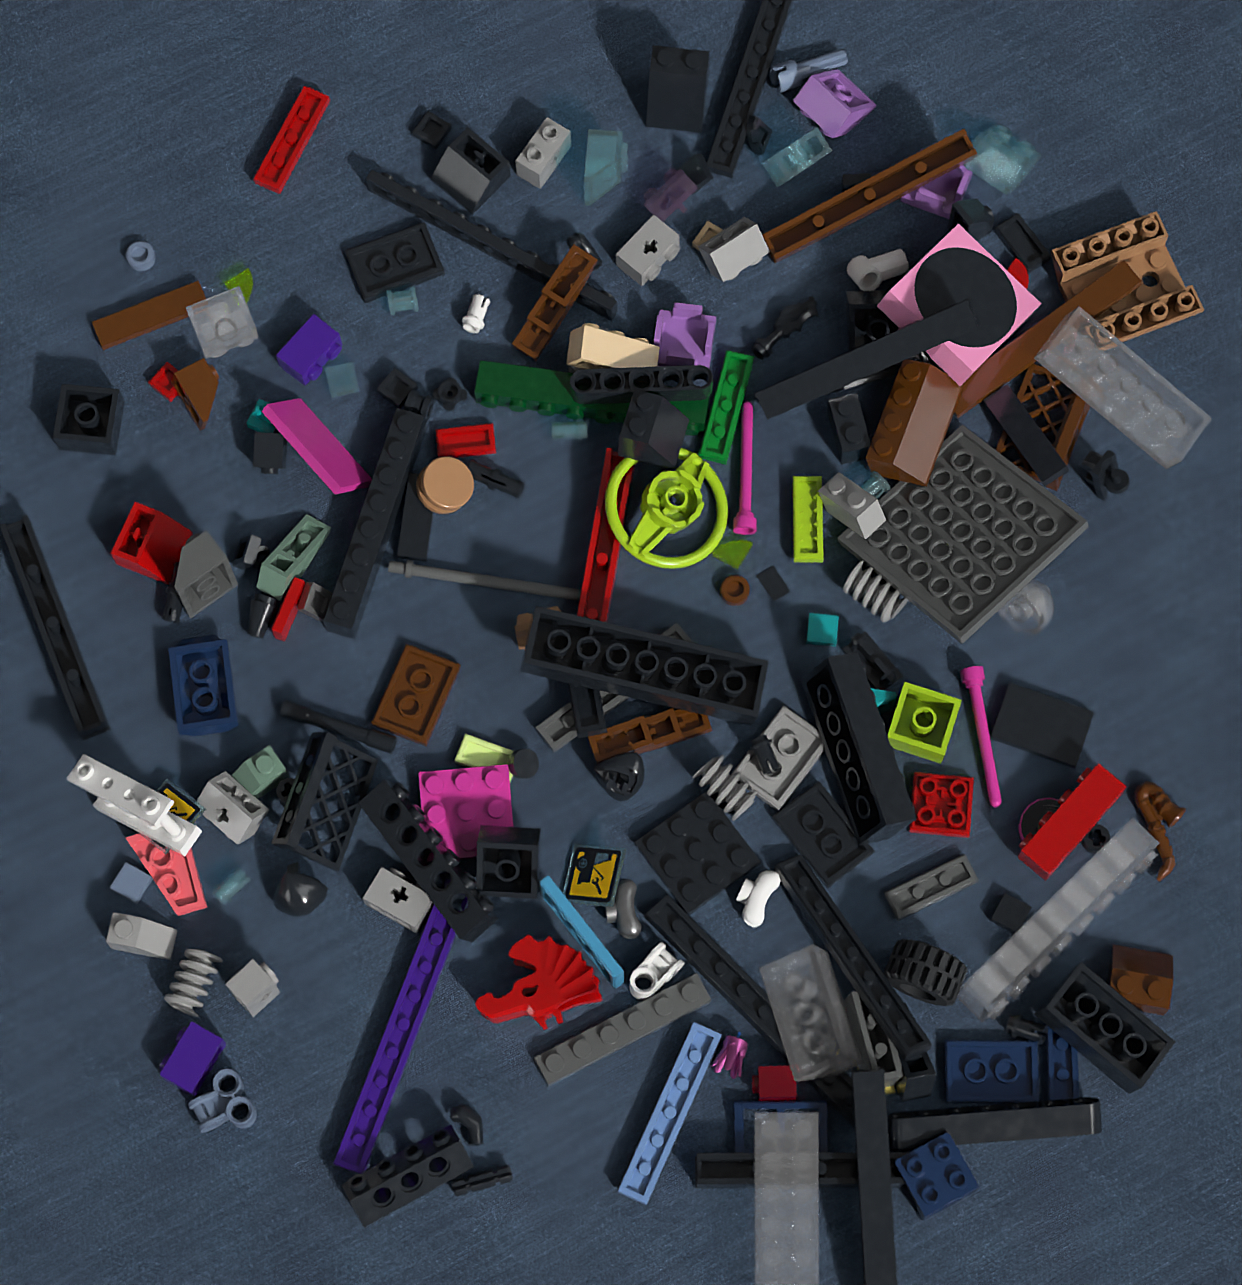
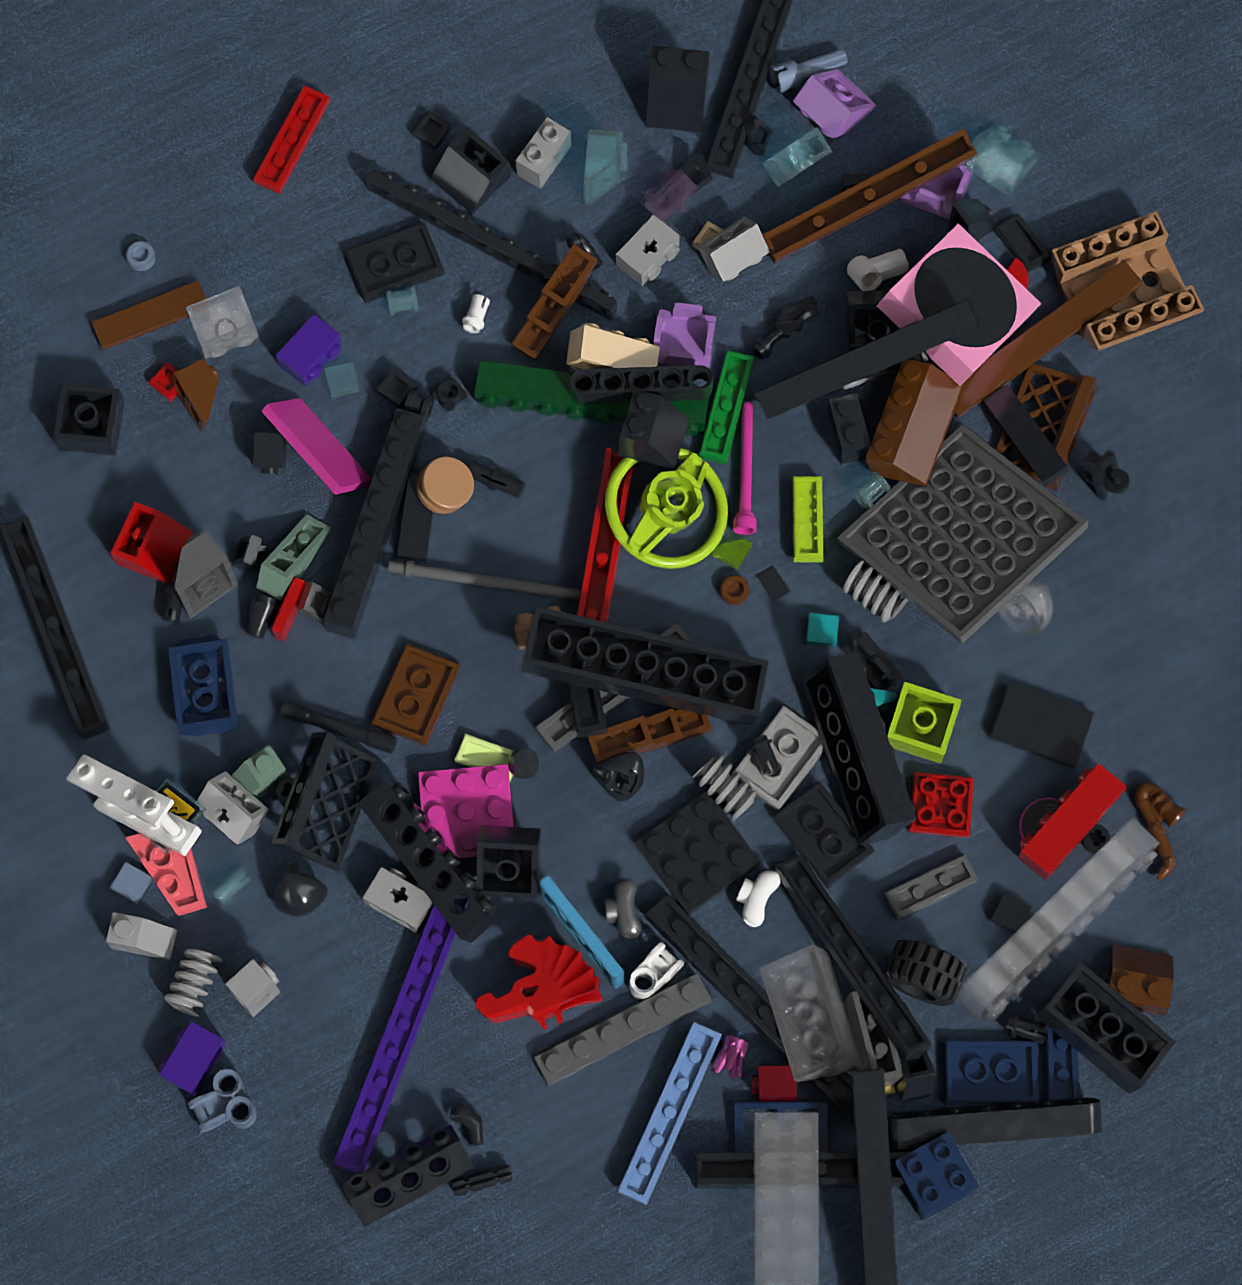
clear neon green tile [224,268,254,308] -> none
teal tile [246,399,278,433] -> none
red tile [436,423,496,458] -> none
clear light blue pin [552,418,588,441] -> none
piece [563,844,626,907] -> none
light grey brick [818,472,886,539] -> none
dark pink piece [960,666,1002,808] -> none
clear brick [1034,306,1212,470] -> none

